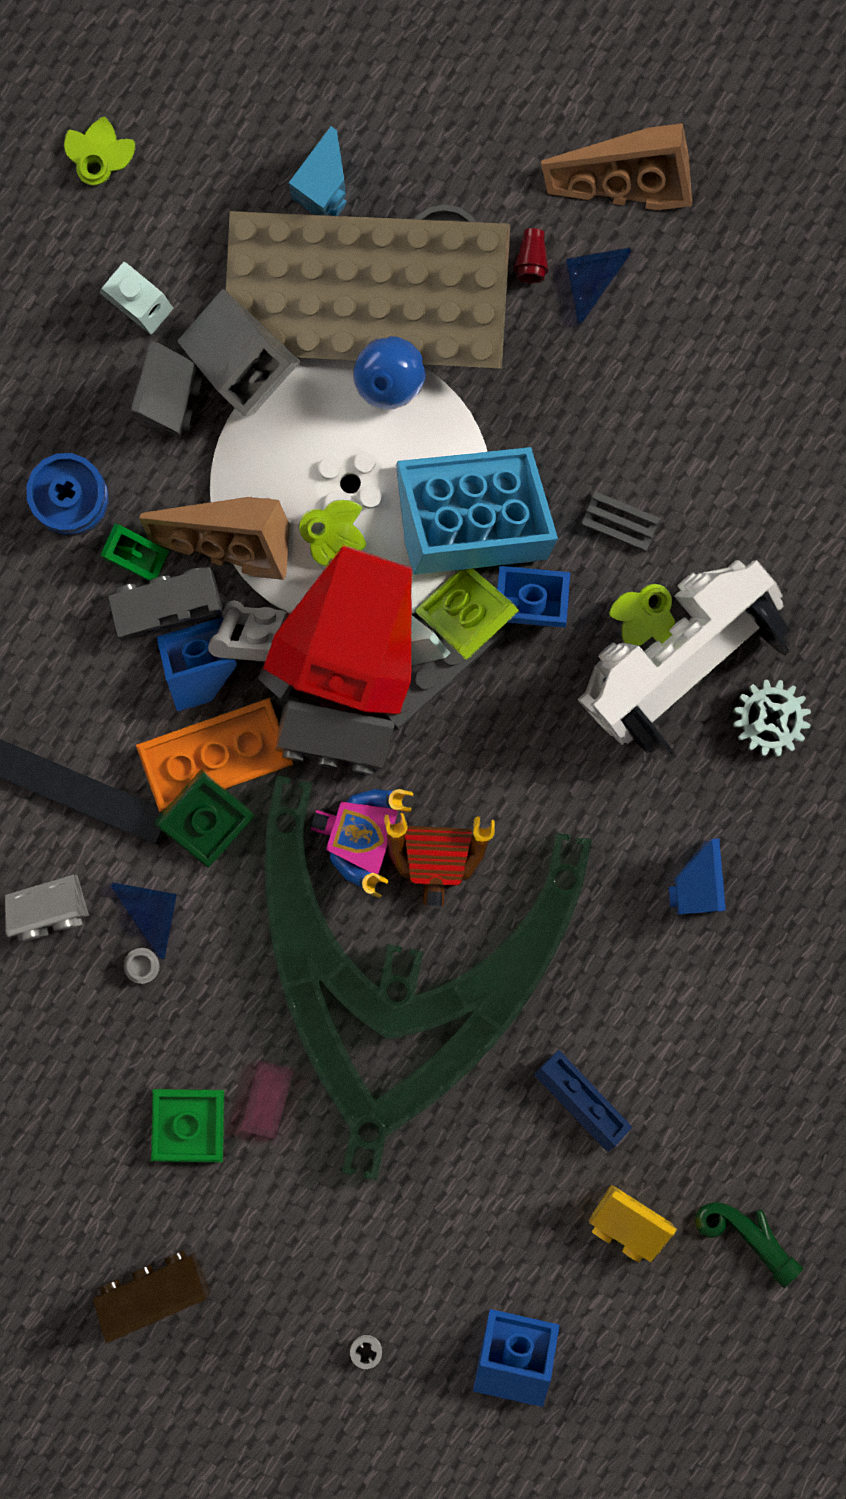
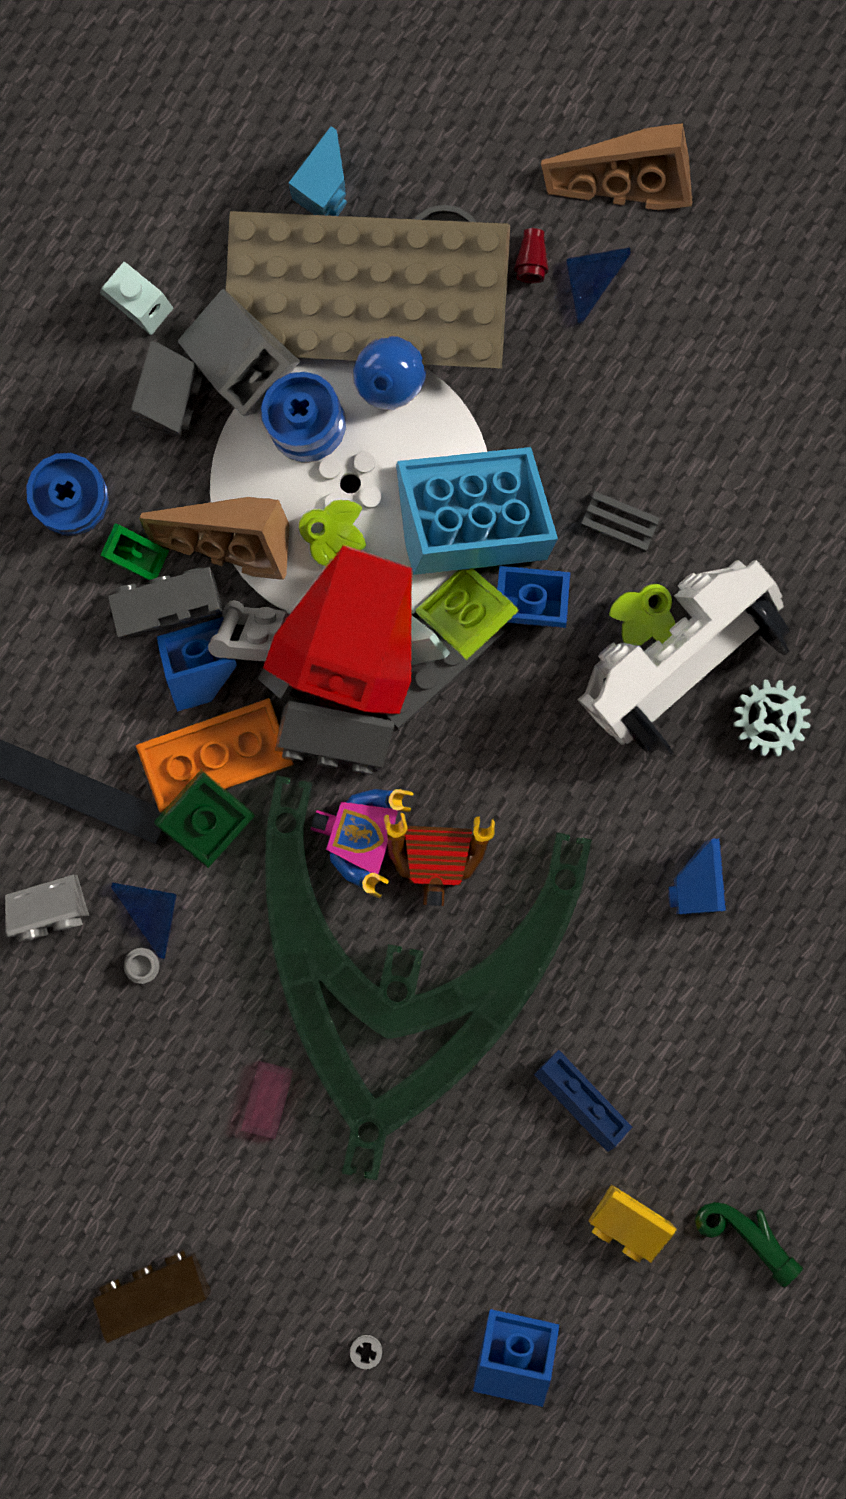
lime plate [64,117,135,186] -> none
green plate [151,1089,225,1162] -> none
none -> blue wheel [261,371,346,462]

